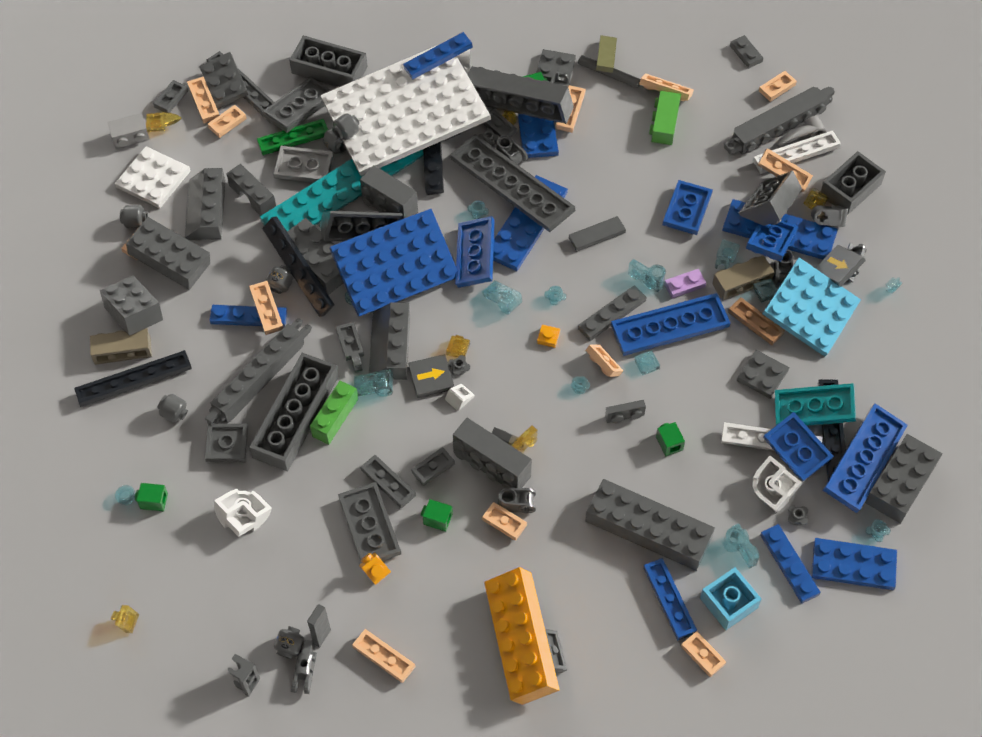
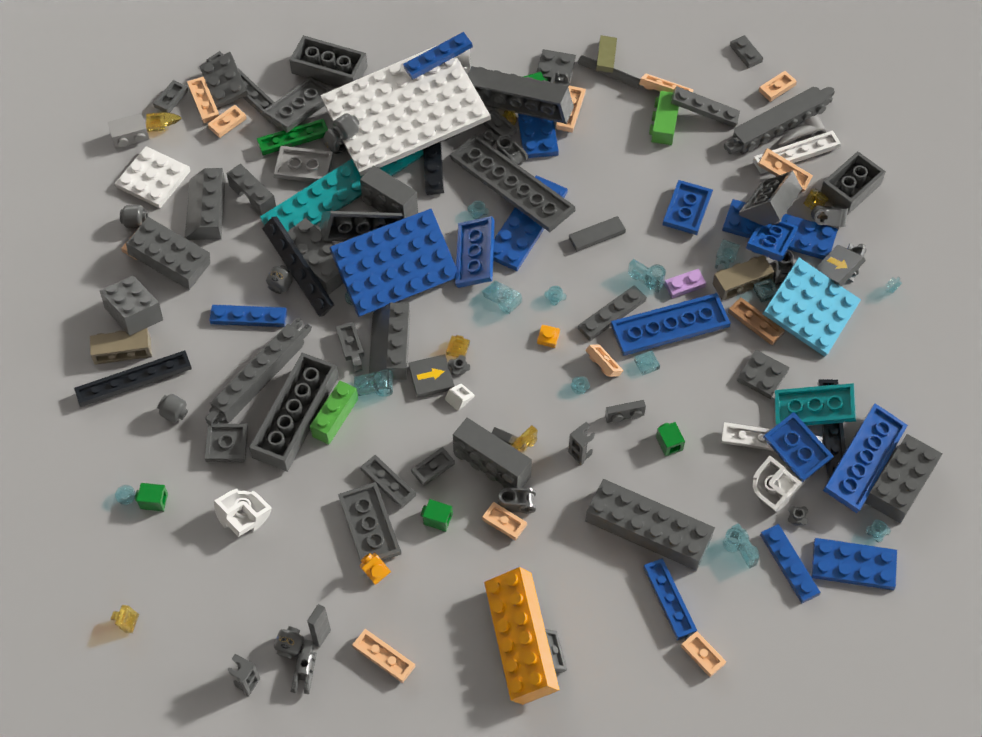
light nougat plate [249,281,283,335] -> none
medium azure brick [700,567,762,630] -> none
none -> dark grey hinge [568,422,595,465]
none -> dark grey plate [671,86,740,128]

